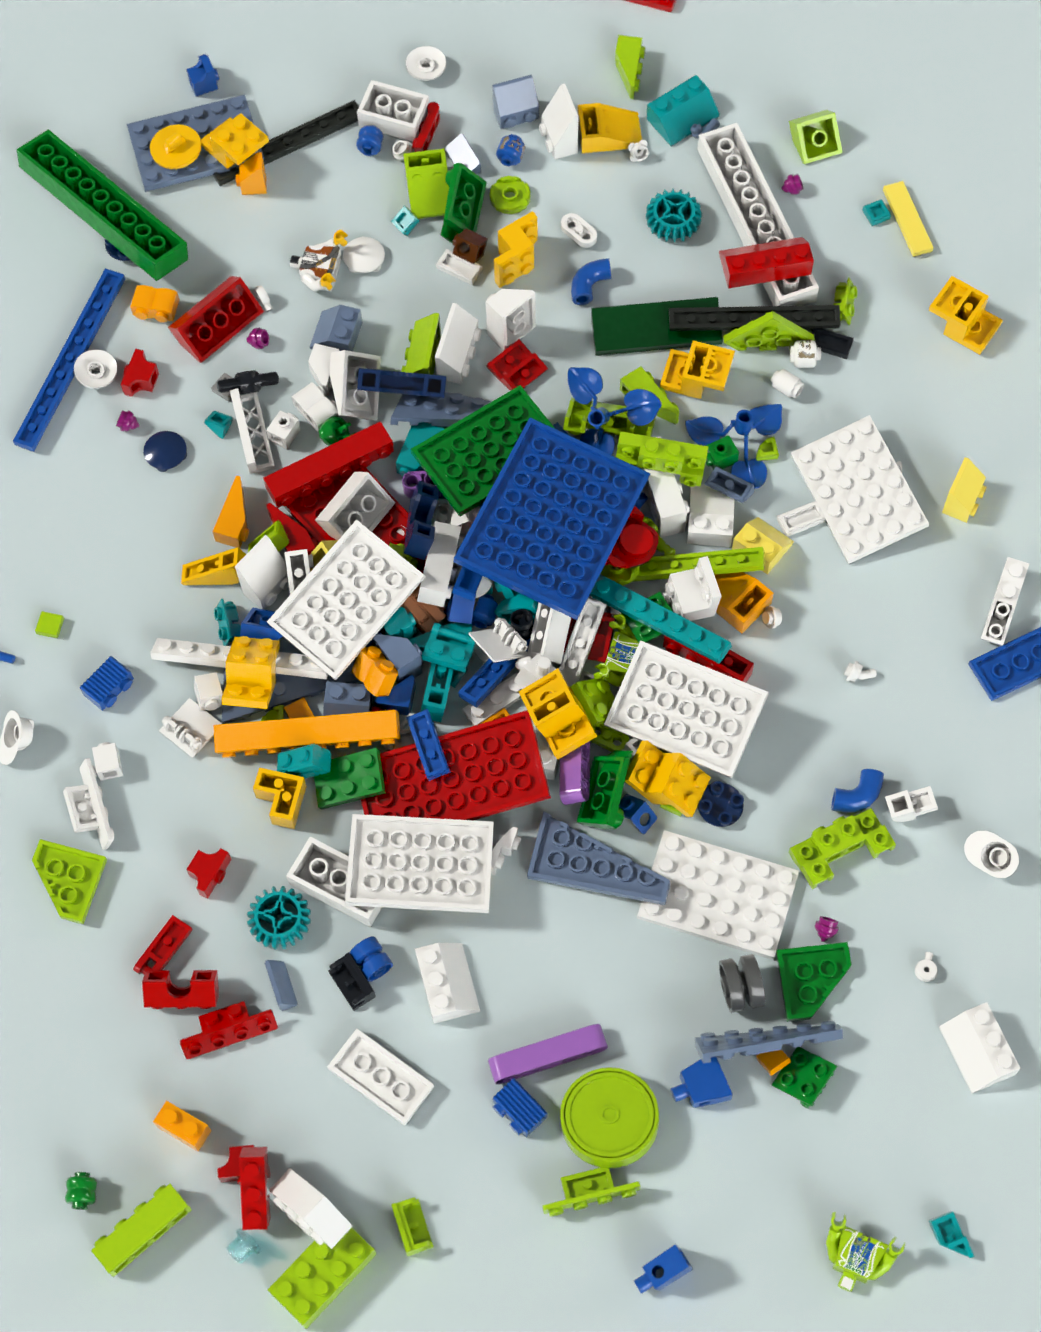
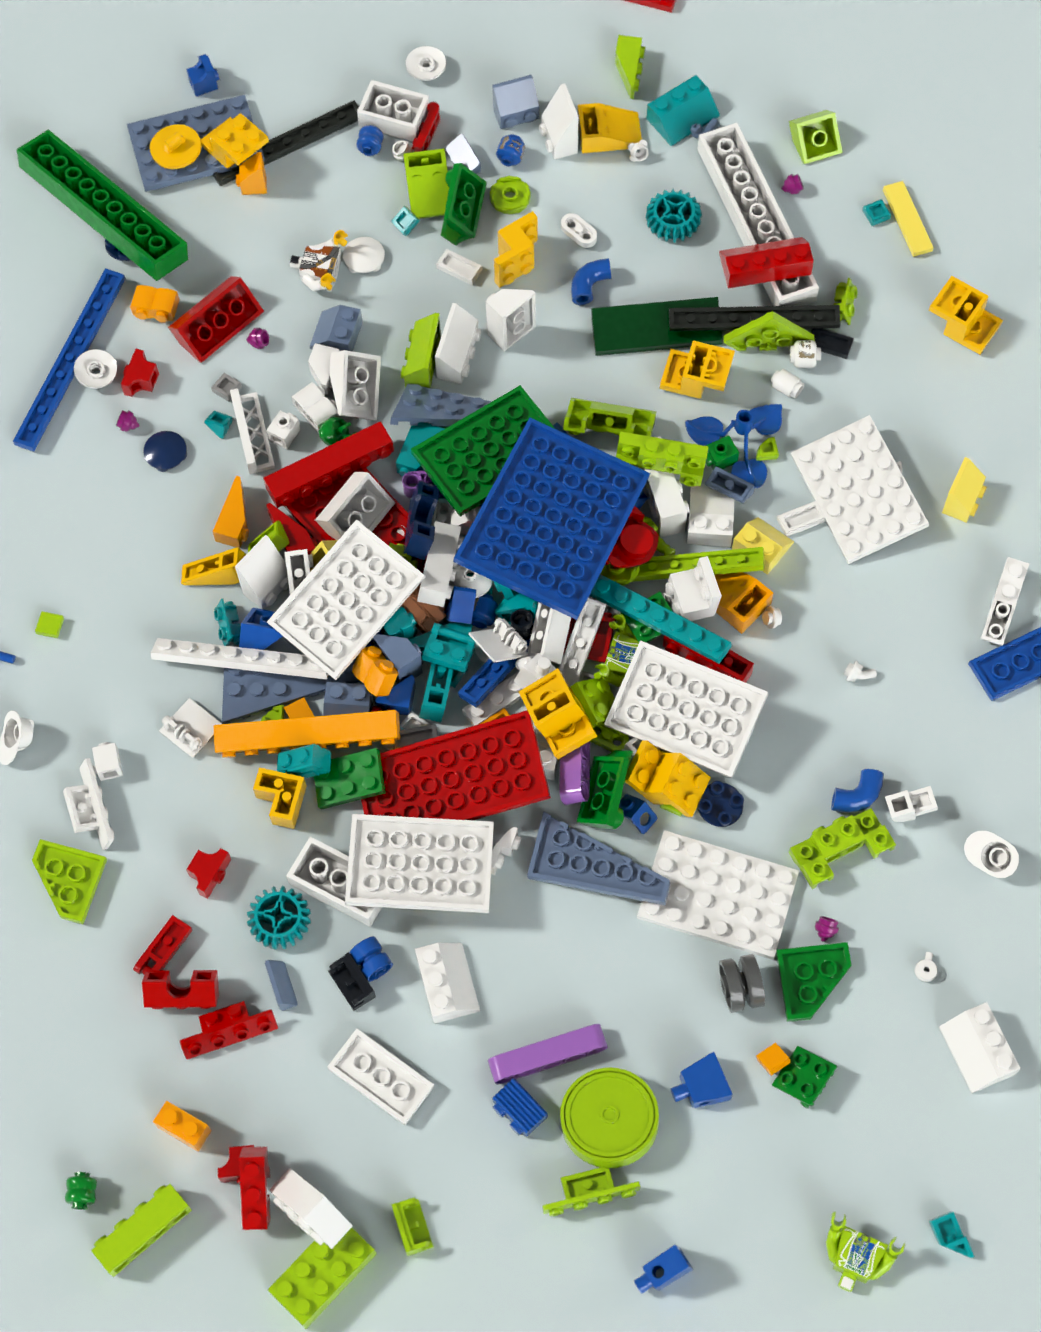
blue brick [80,656,134,711] -> none
white brick [194,672,223,711] -> none
black axle [217,370,279,394] -> none
yellow bracket [222,636,280,709] -> none
clear light blue piece [227,1228,261,1264] -> none
white piece [253,285,273,311] -> none
dark blue arch [357,368,446,398] -> none
blue tile [406,709,450,781] -> none
reddish brown brick [452,228,488,264] -> none
blue tile [452,566,483,601] -> none
red slope [486,339,548,391] -> none
blue plant [568,367,662,455] -> none
lime slope [620,366,680,425] -> none
sand blue wing [695,1021,843,1064] -> none

